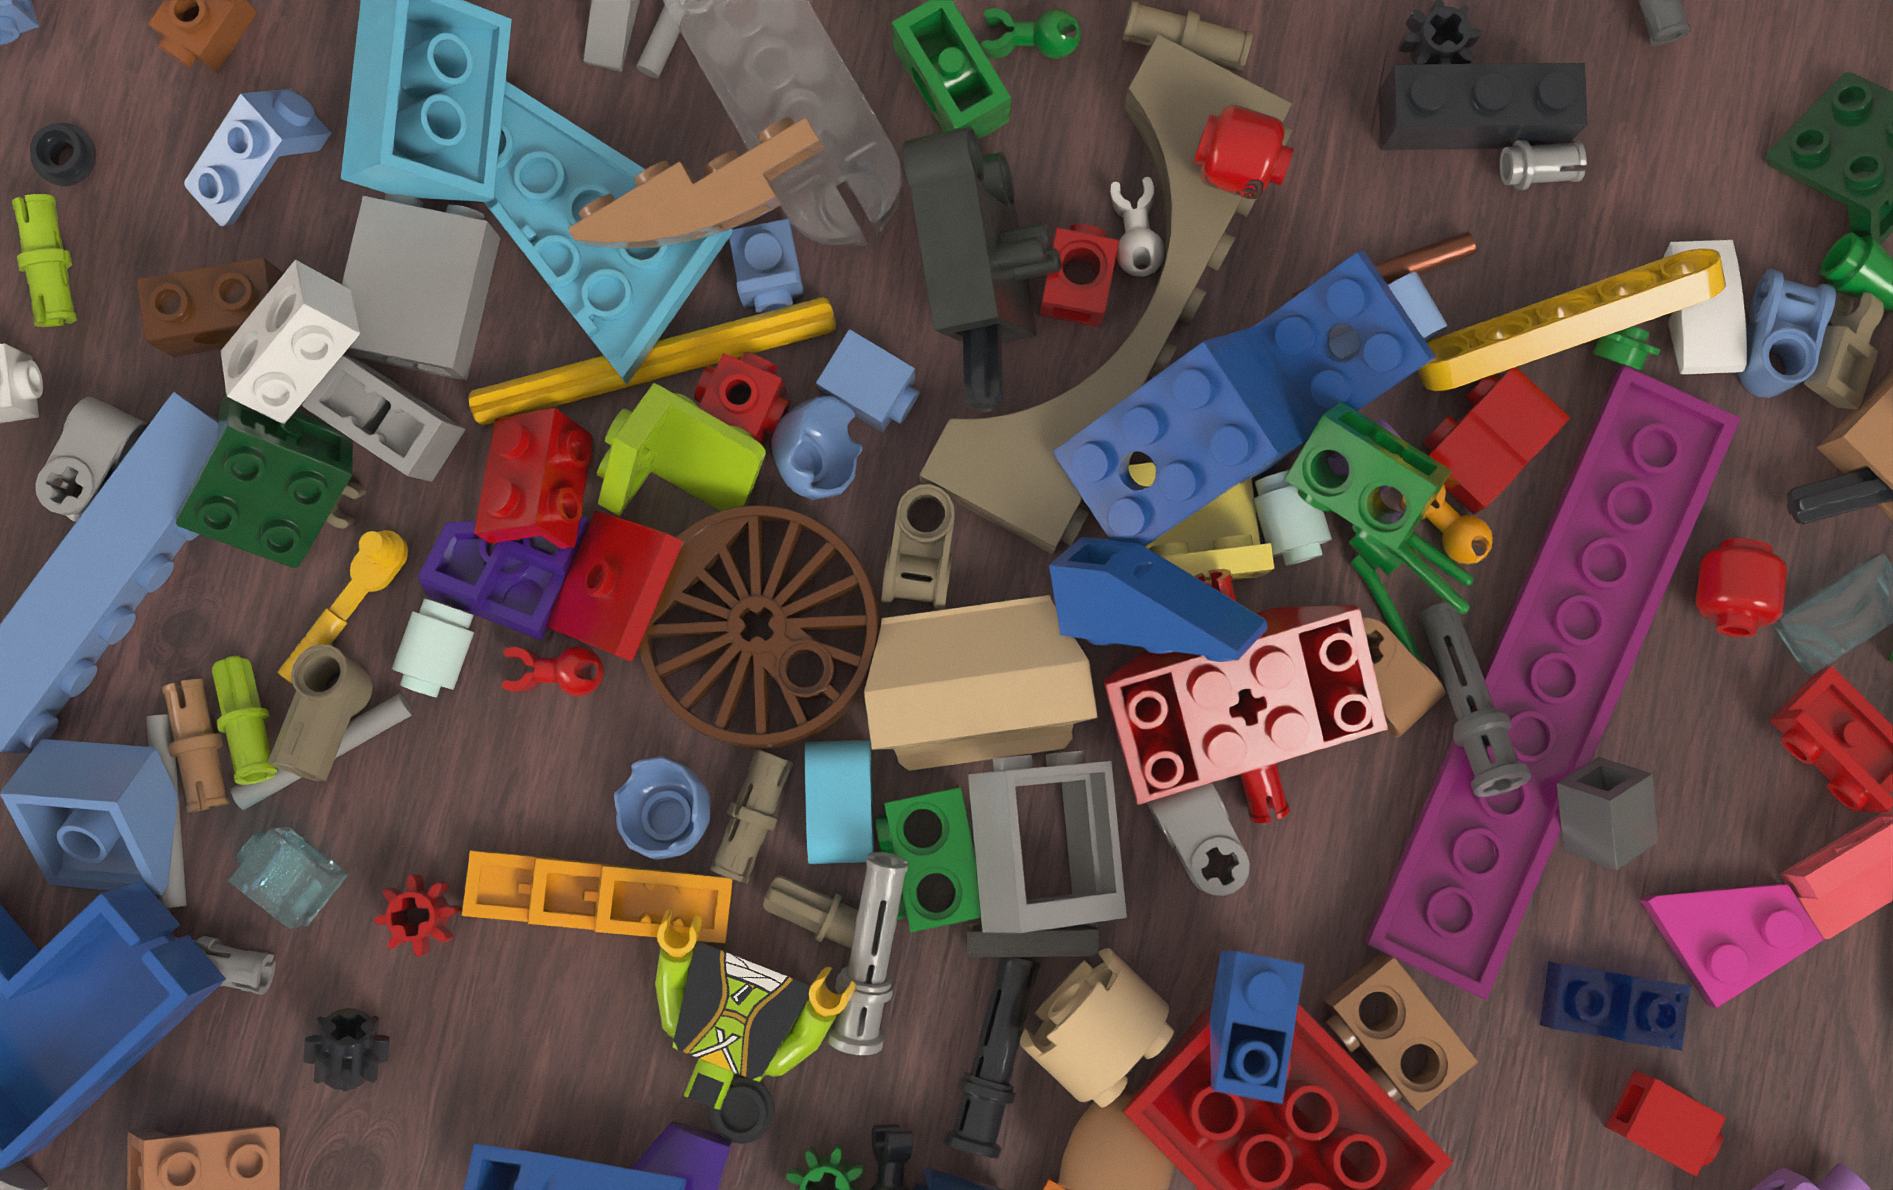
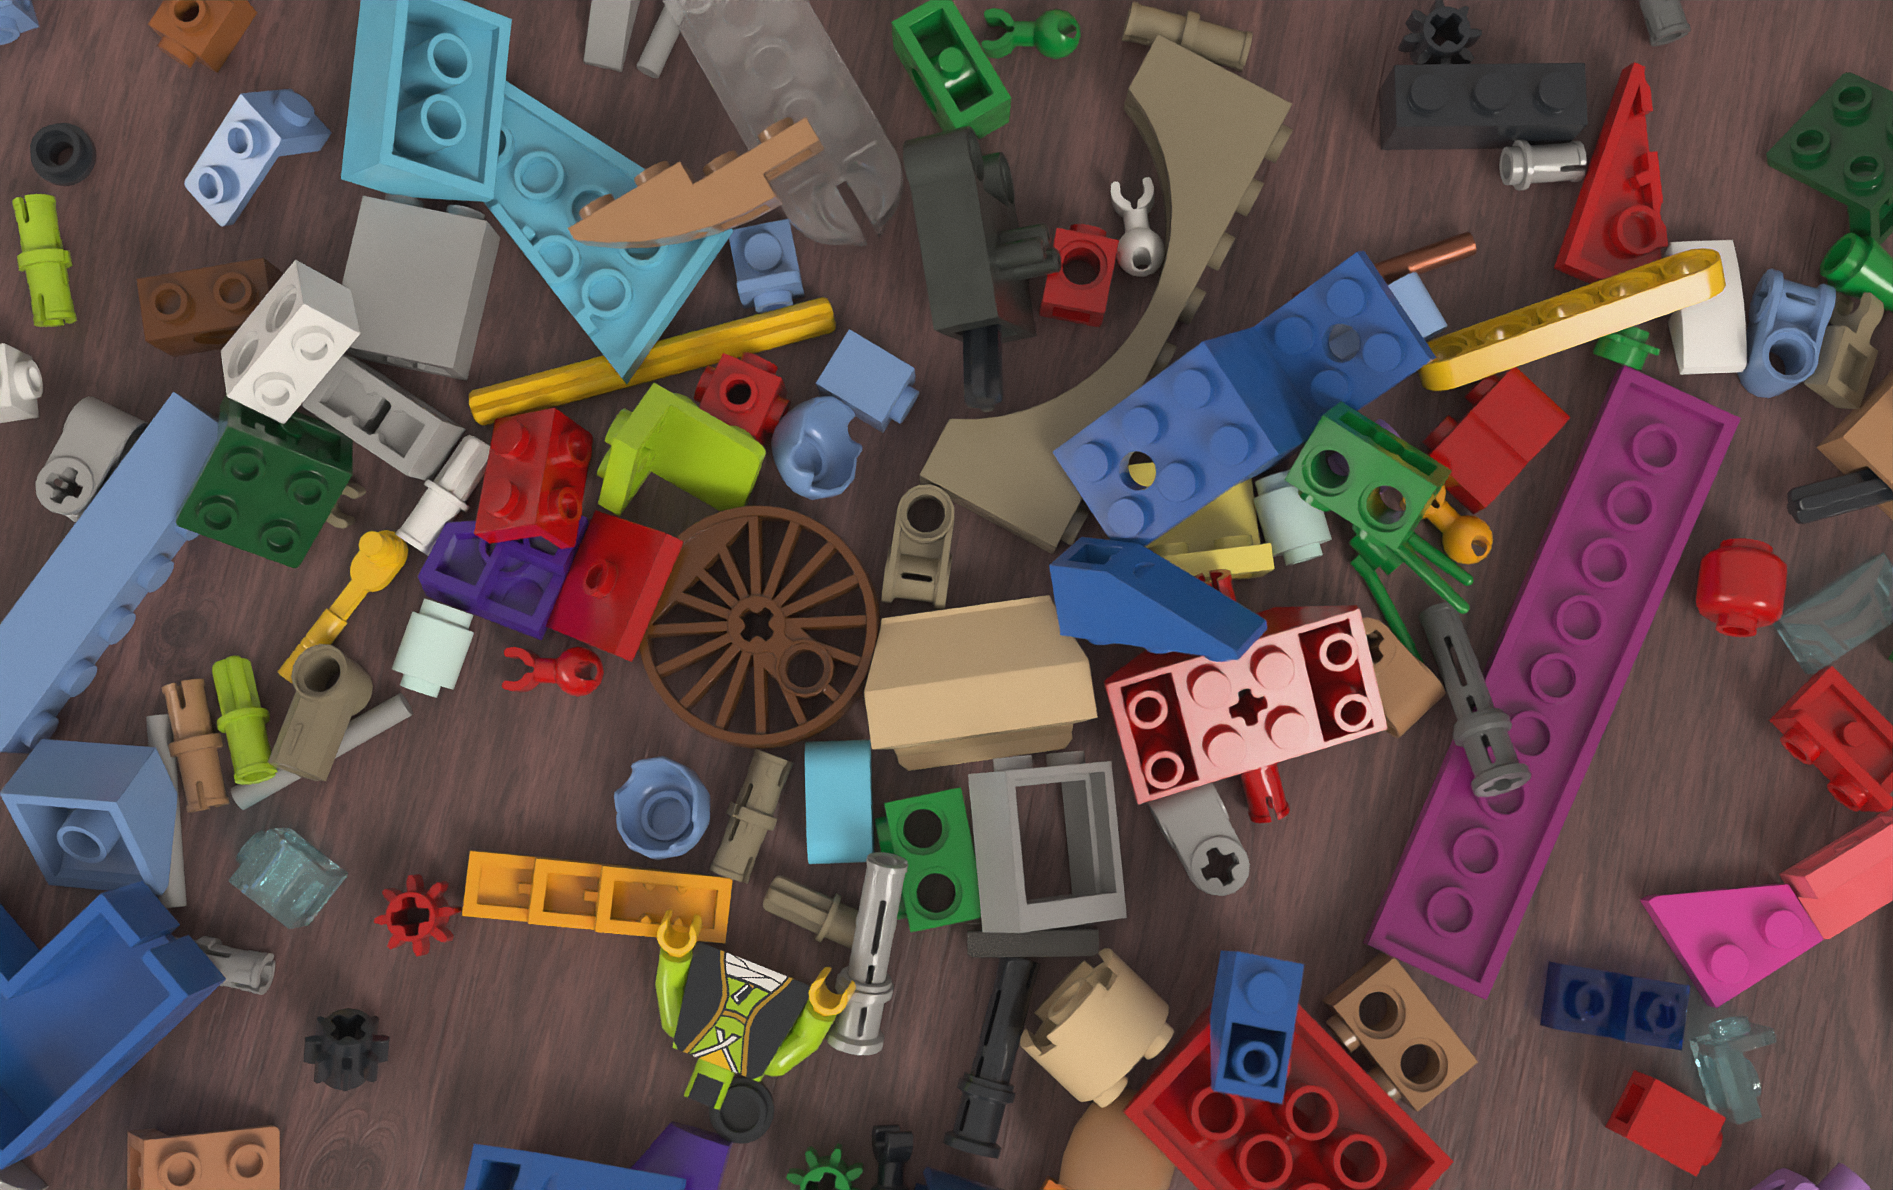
red head [1193,105,1294,200] -> none
dark grey brick [1557,757,1658,870] -> none
none -> white axle [395,435,490,556]
none -> red wing [1554,62,1668,284]
none -> clear light blue bracket [1689,1016,1778,1125]

